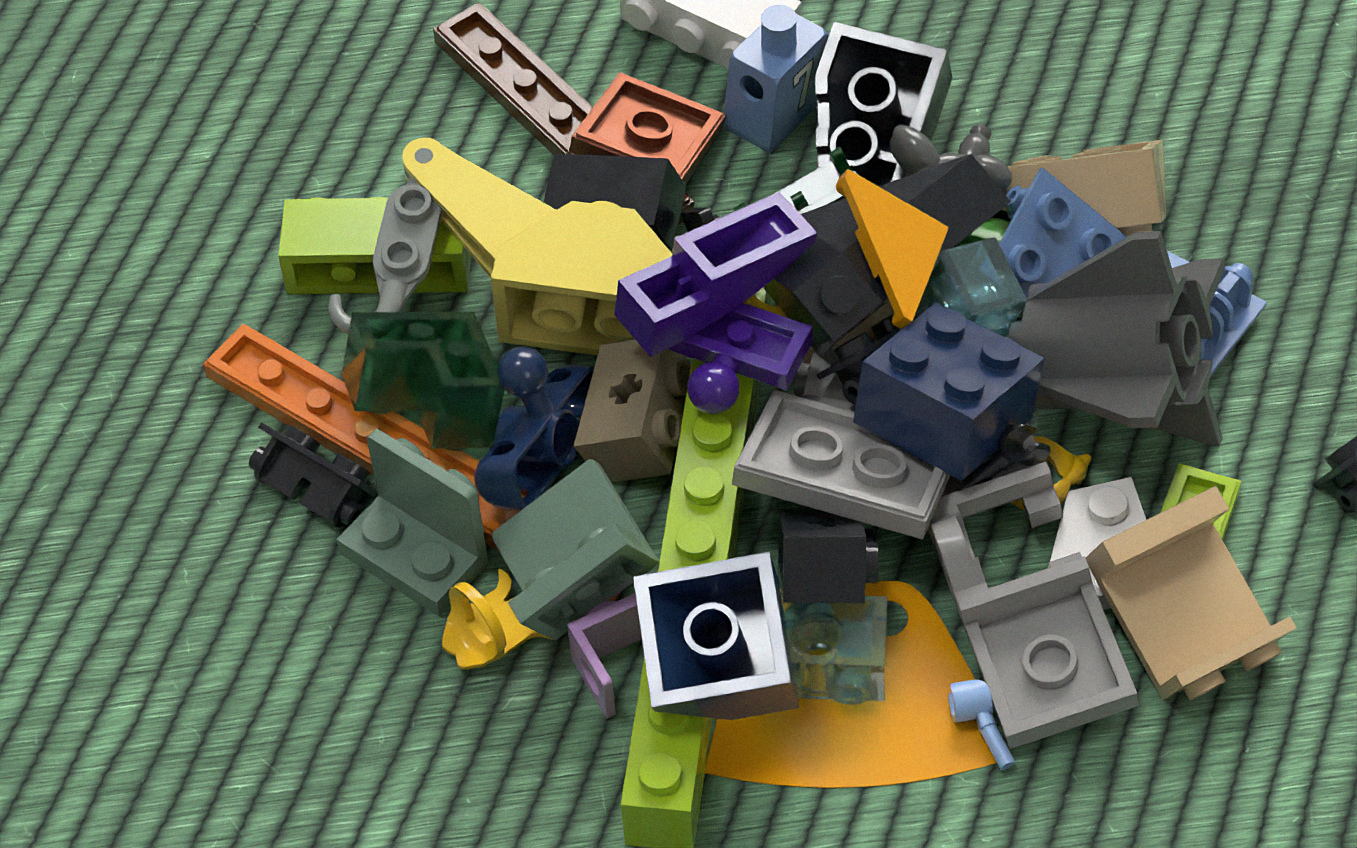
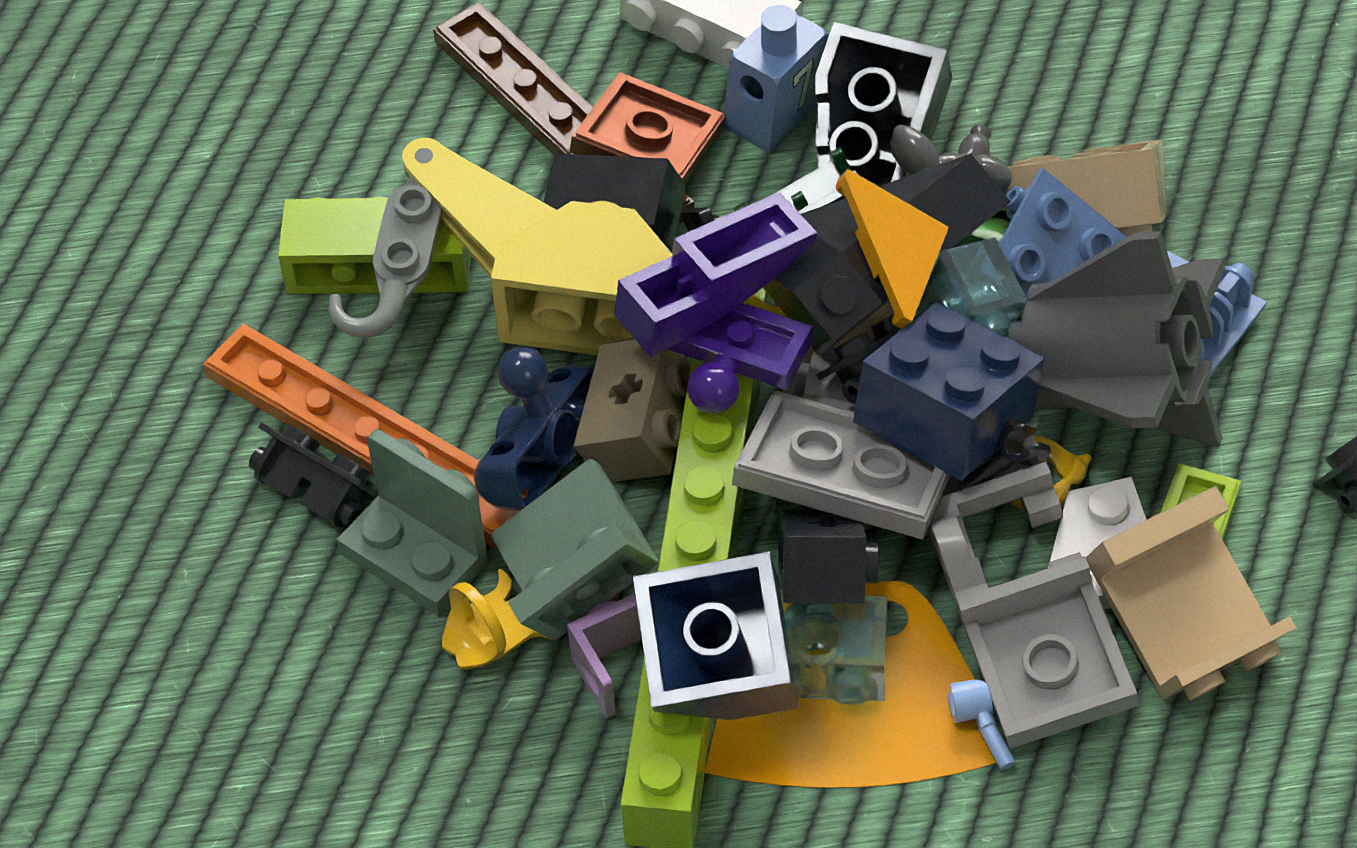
clear green brick [341,312,505,451] -> none

